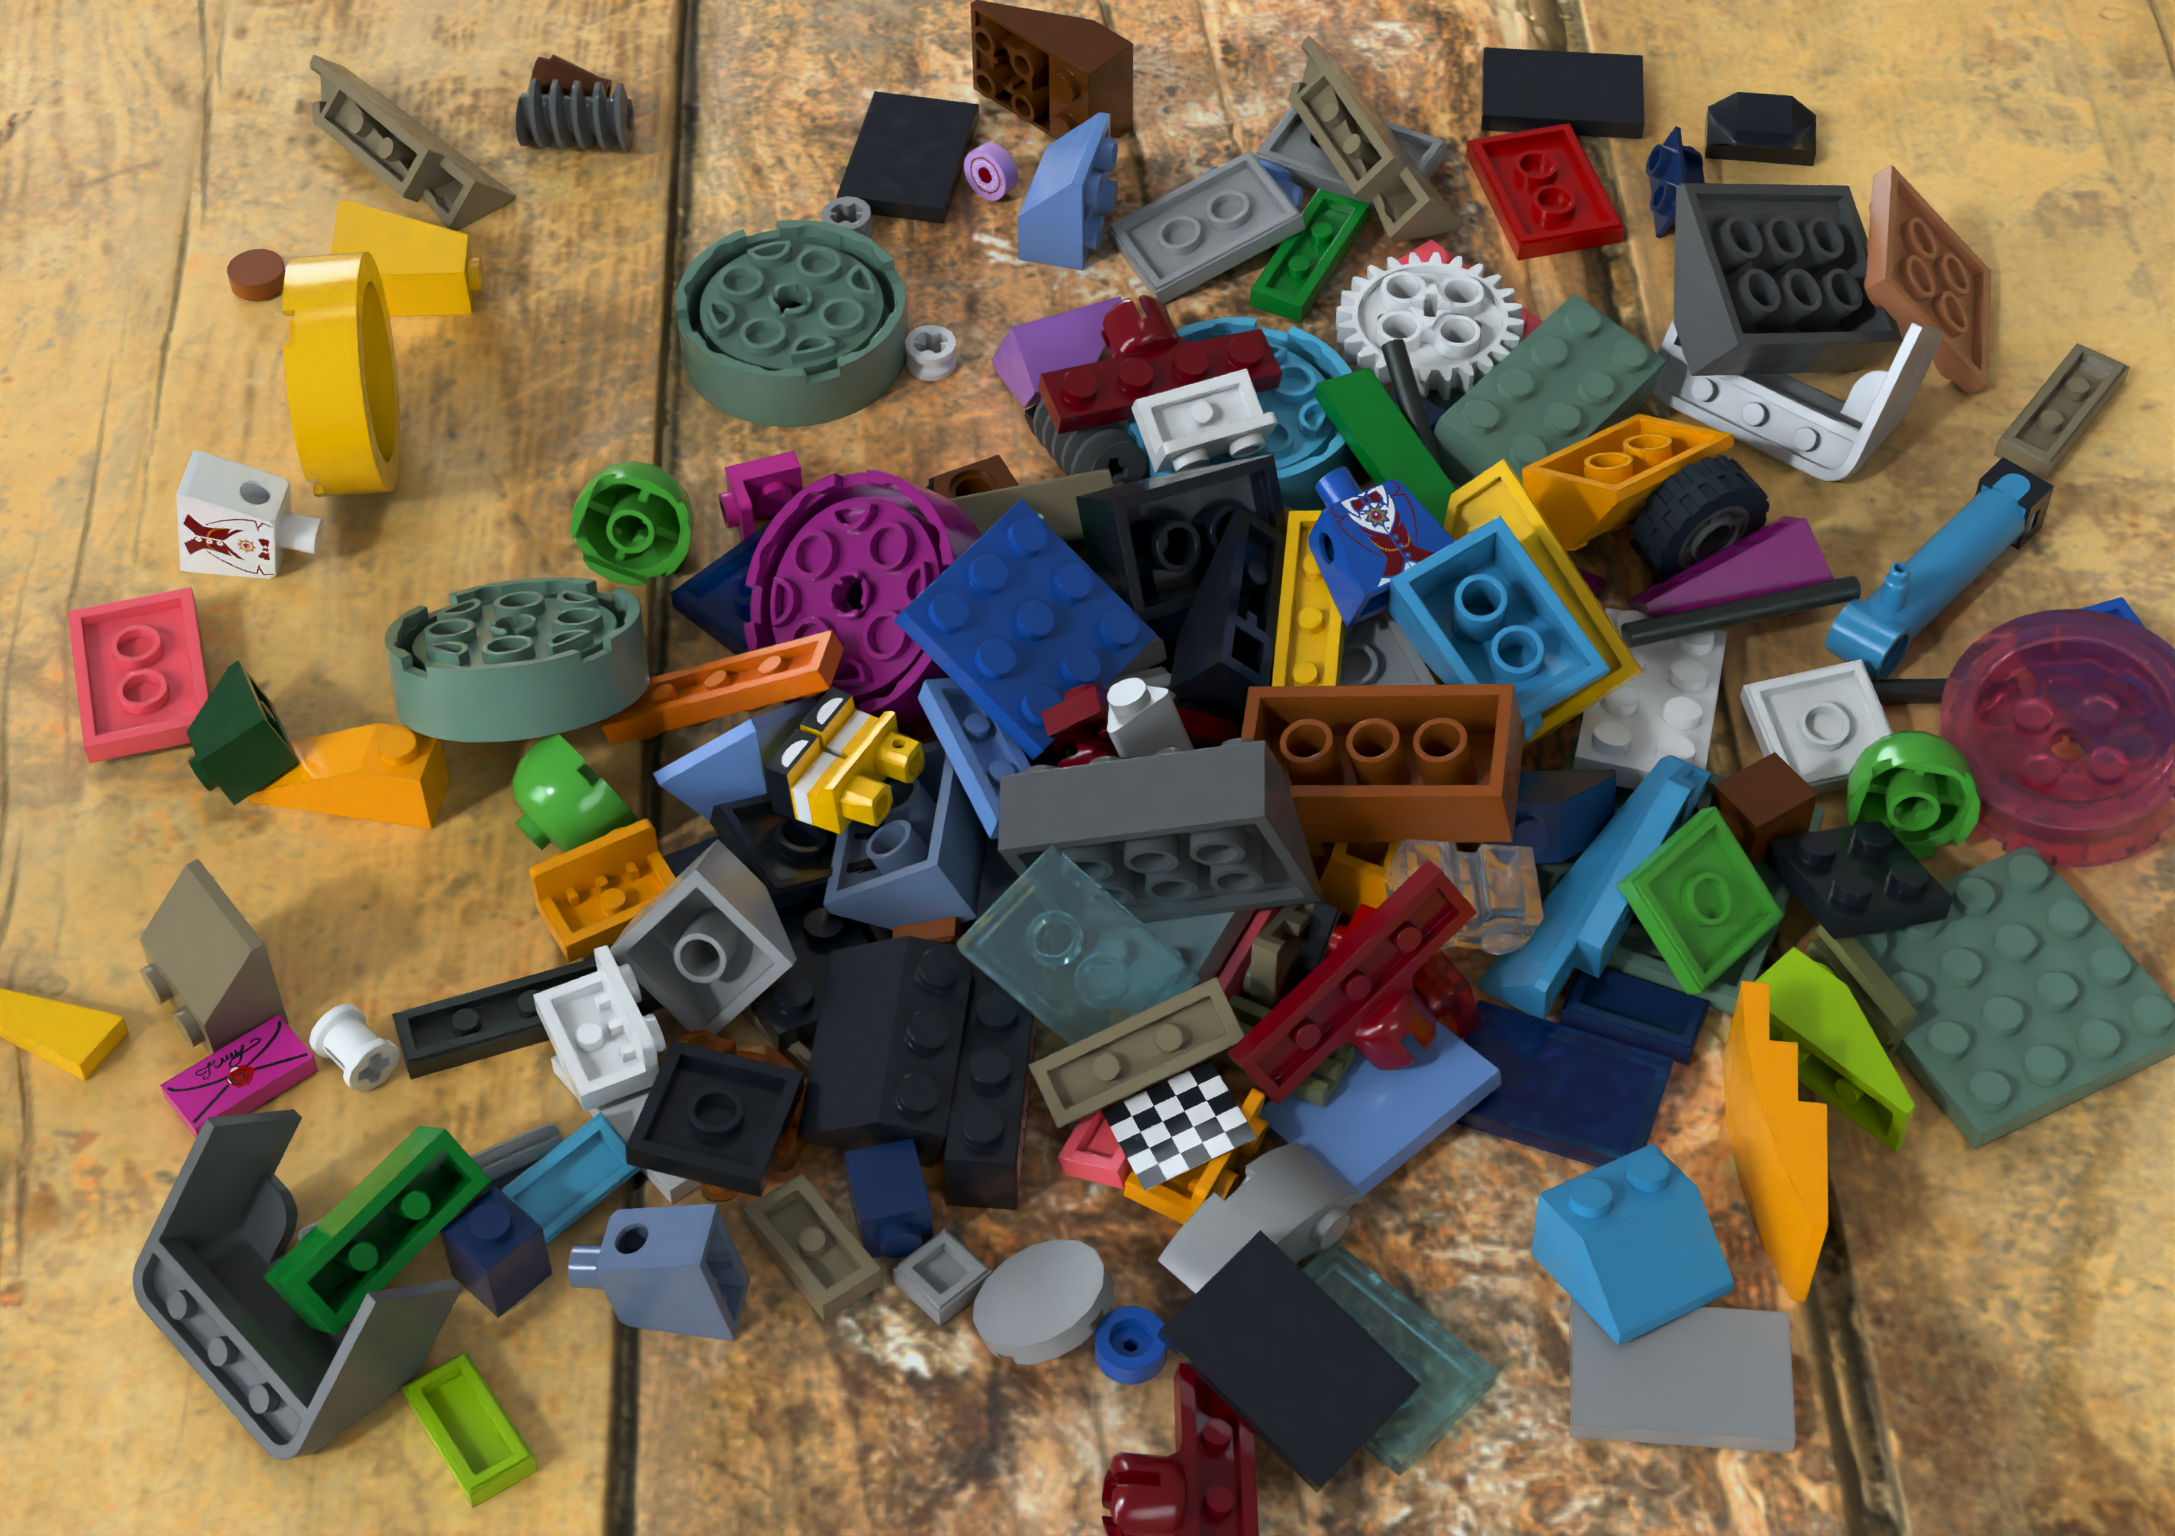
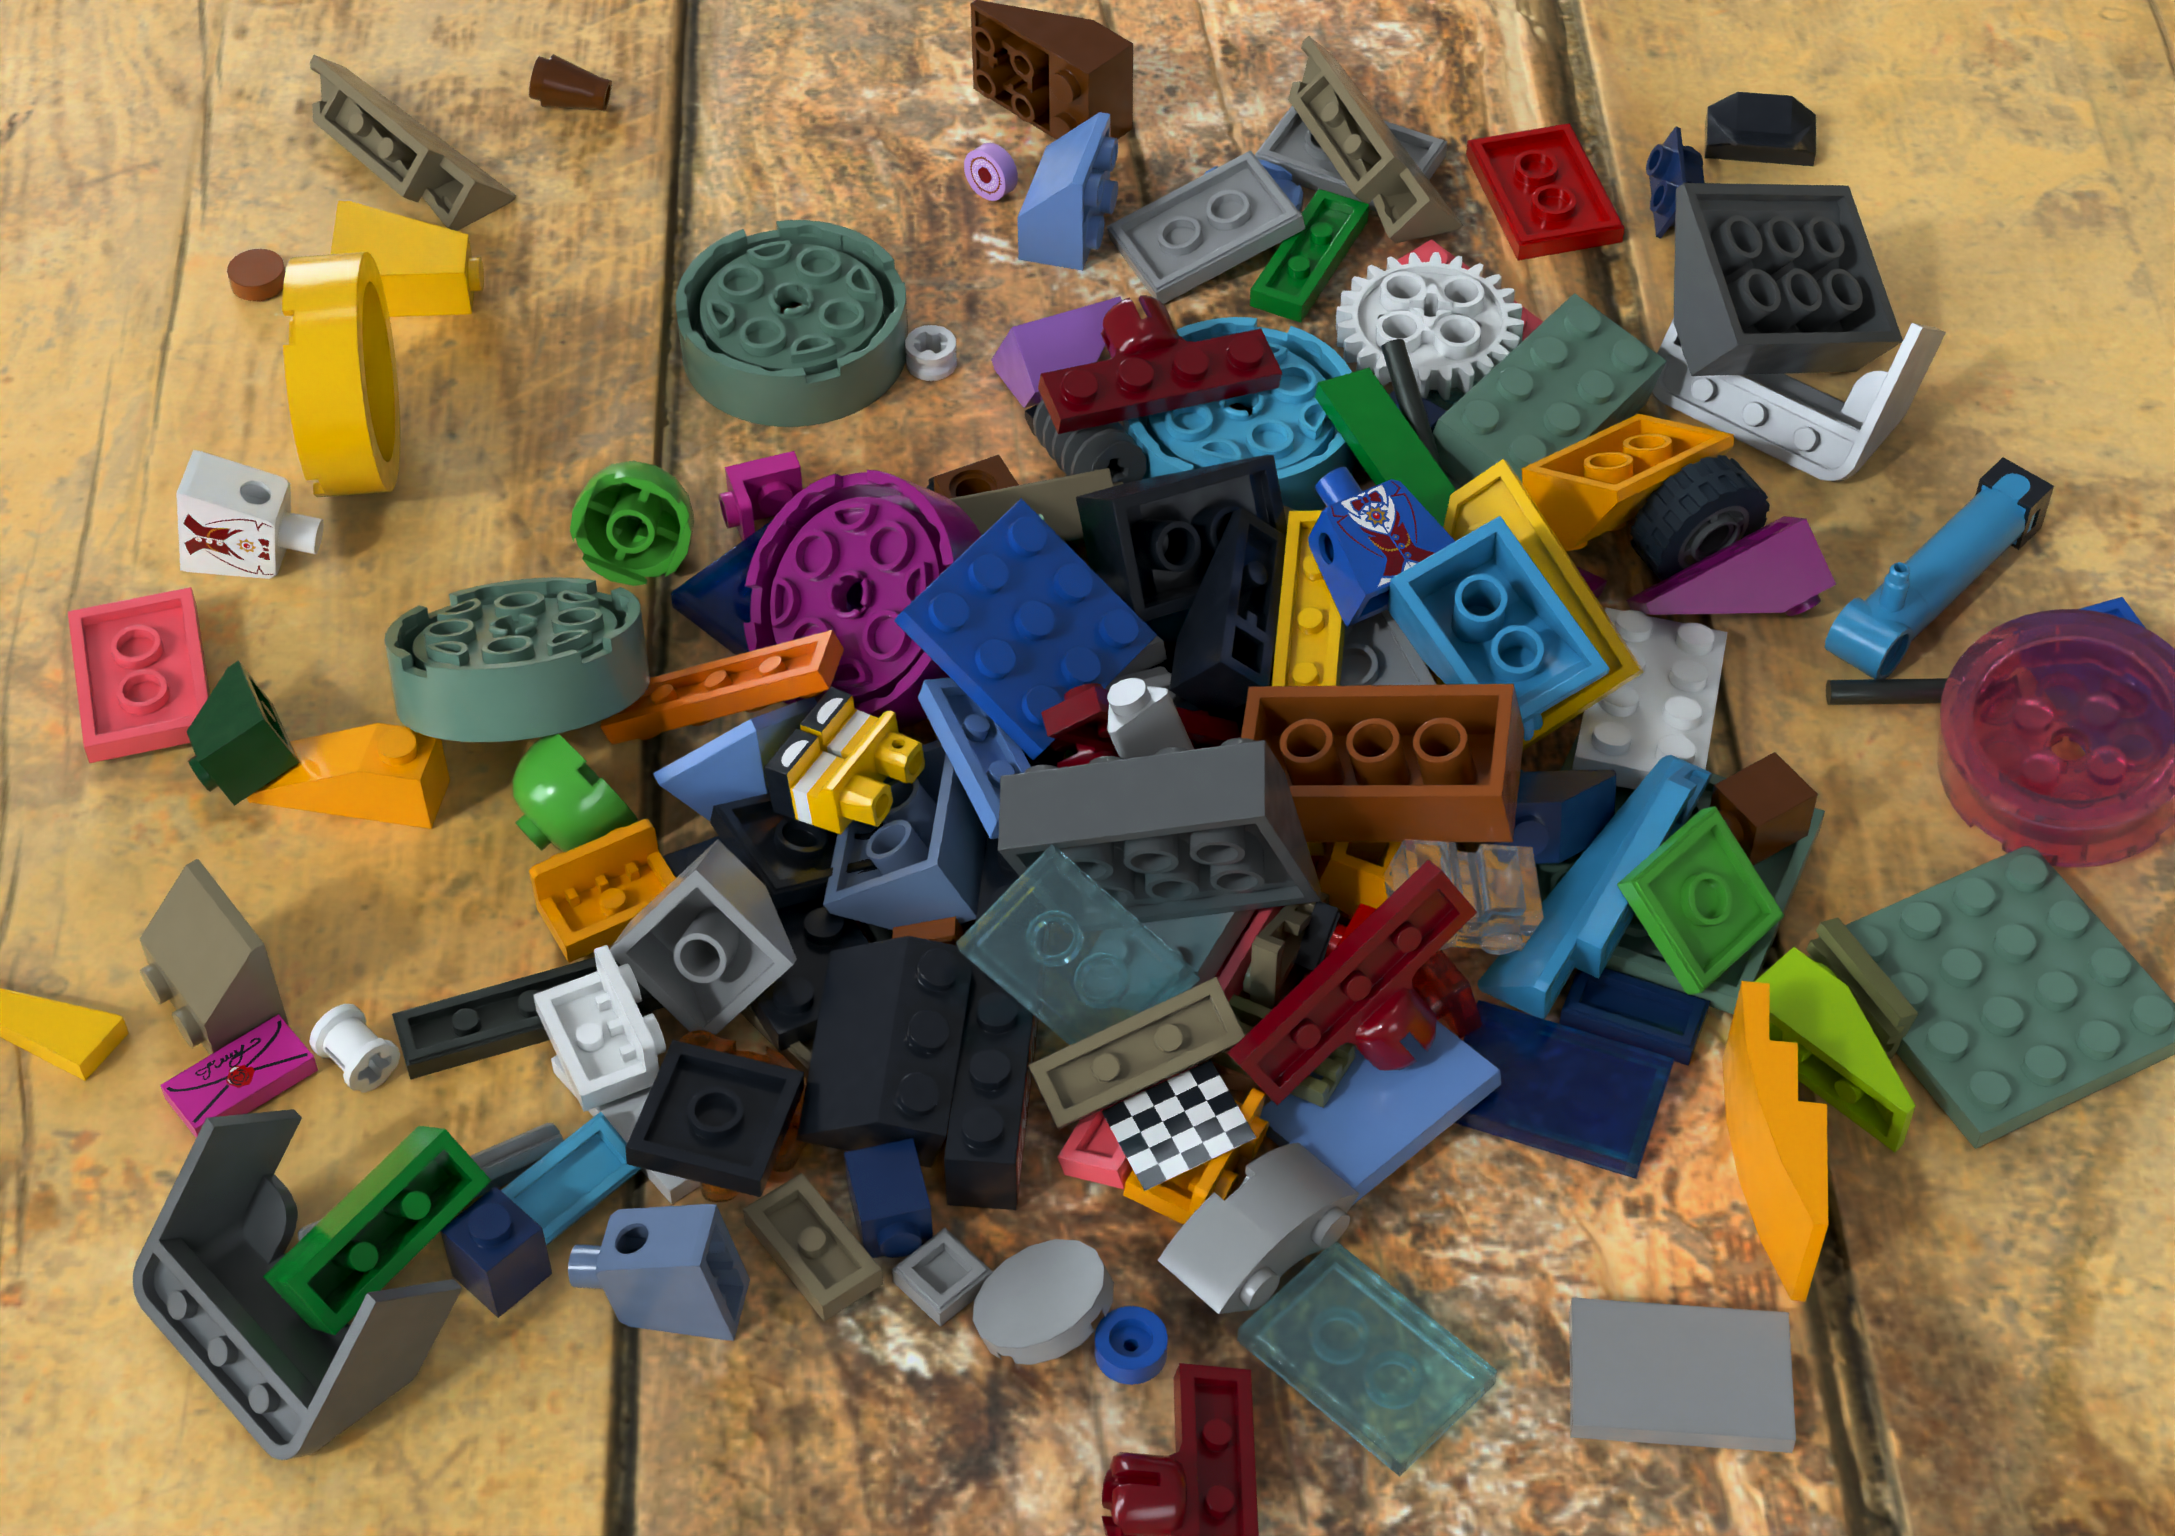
lime tile [401,1351,539,1508] -> none
dark grey piece [516,78,634,152] -> none
light grey bush [822,196,873,239] -> none
black tile [837,91,979,224] -> none
white bracket [1131,368,1278,474] -> none
black tile [1157,1230,1421,1493] -> none
black tile [1481,47,1644,139] -> none
dark azure slope [1531,1143,1734,1346] -> none
pearl dark grey bar [1621,575,1861,648] -> none
white tile [1740,659,1893,795] -> none
black plate [1764,821,1953,940] -> none
bright green cylinder [1846,731,1981,860] -> none
nougat plate [1864,165,1991,395] -> none
dark tan tile [1994,343,2129,480] -> none

